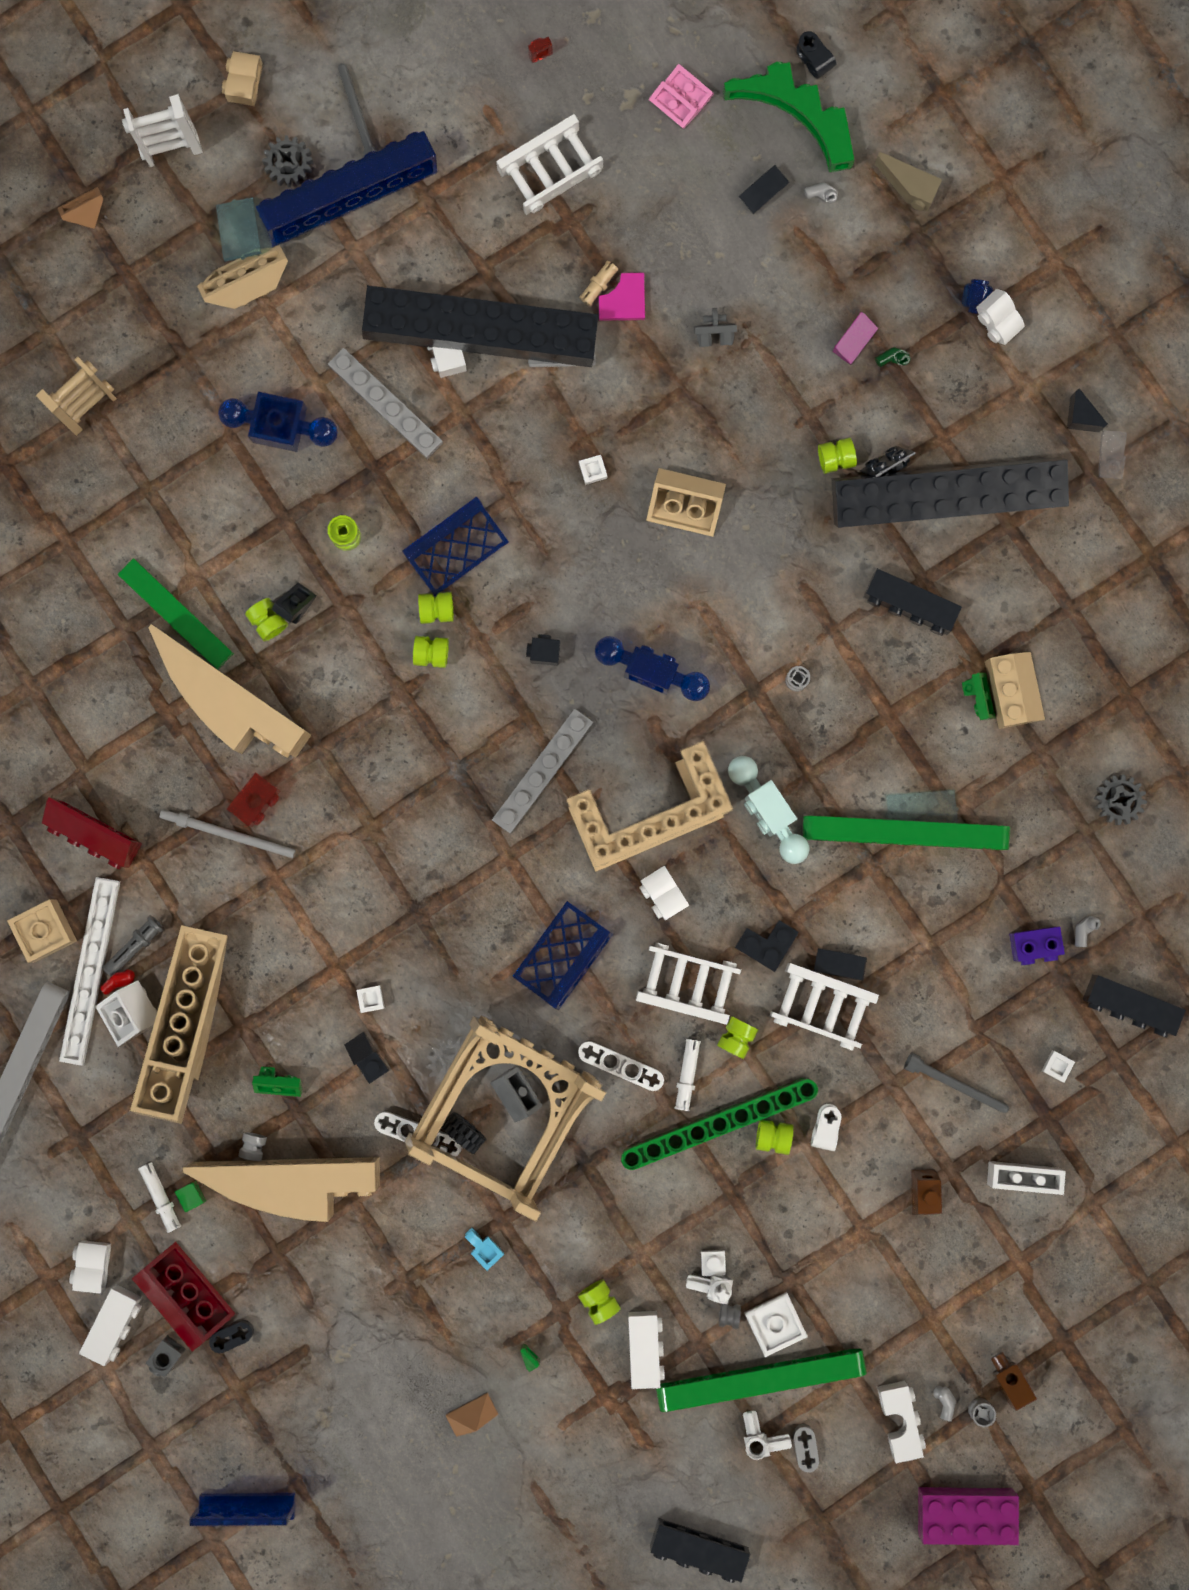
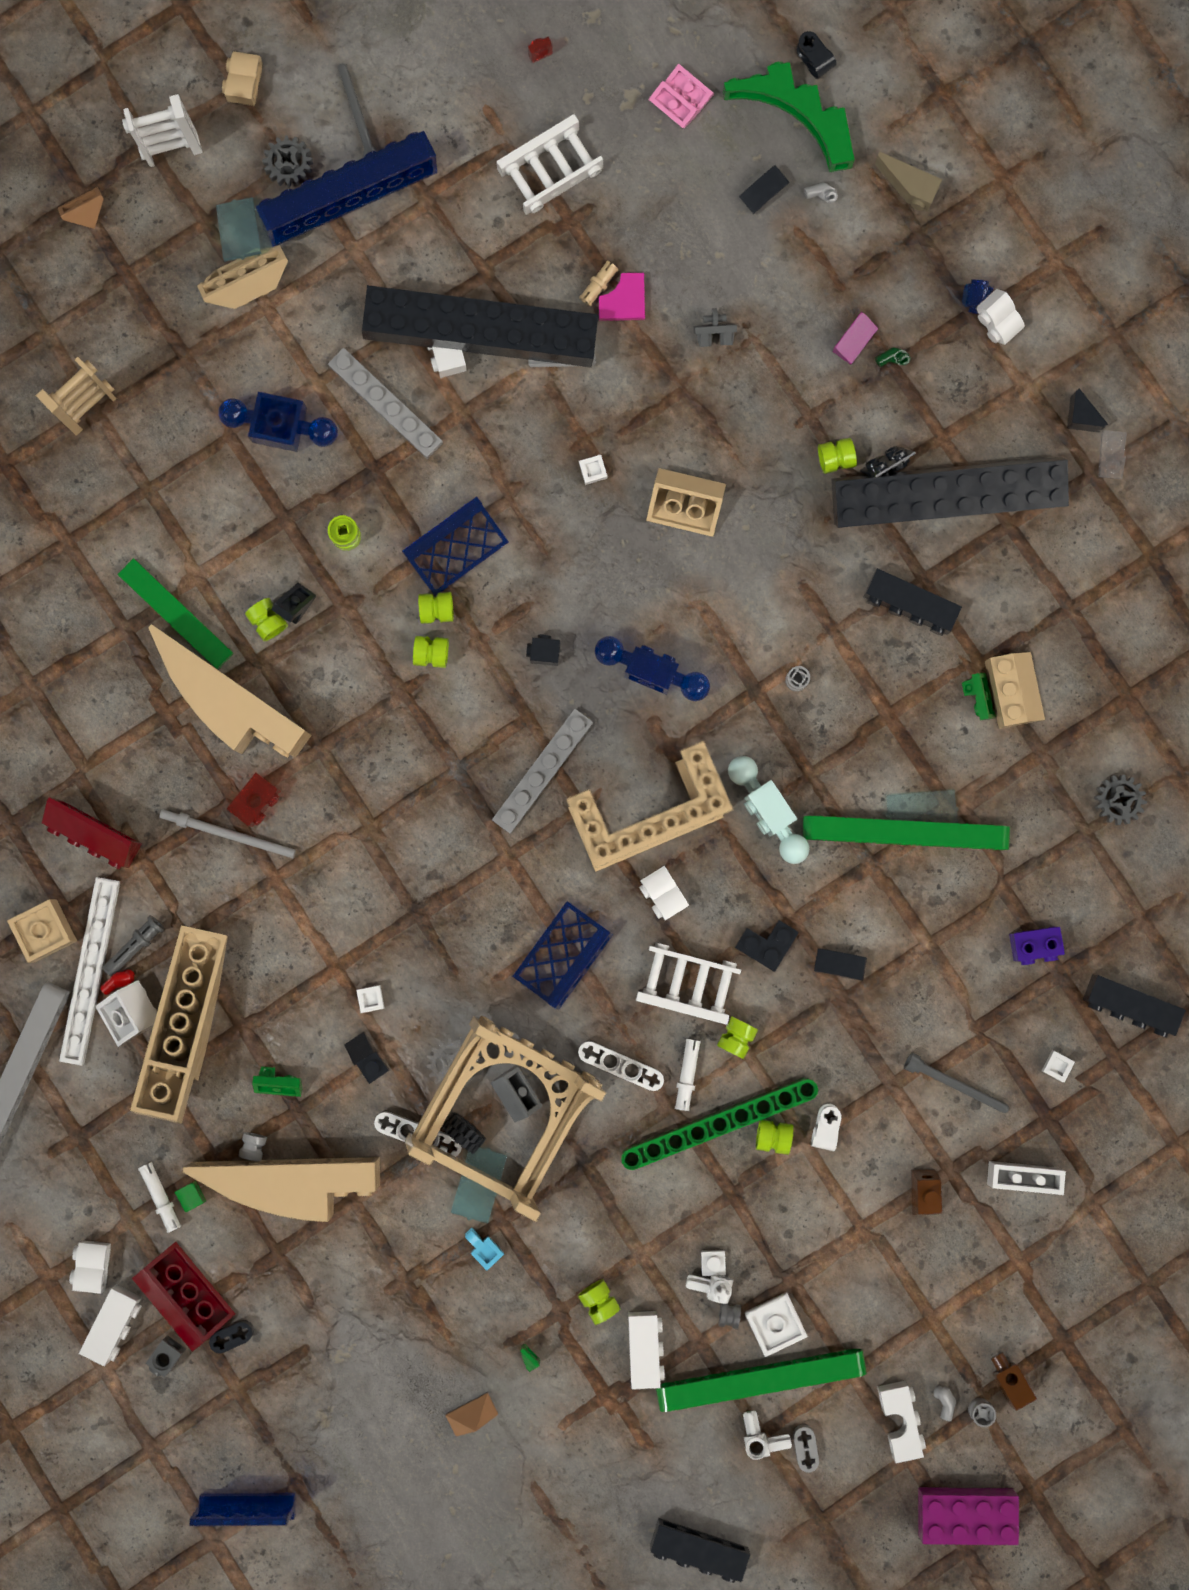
white fence [770,963,879,1051] -> none
light grey arm [1075,916,1101,947] -> none
none -> clear light blue piece [451,1148,507,1223]

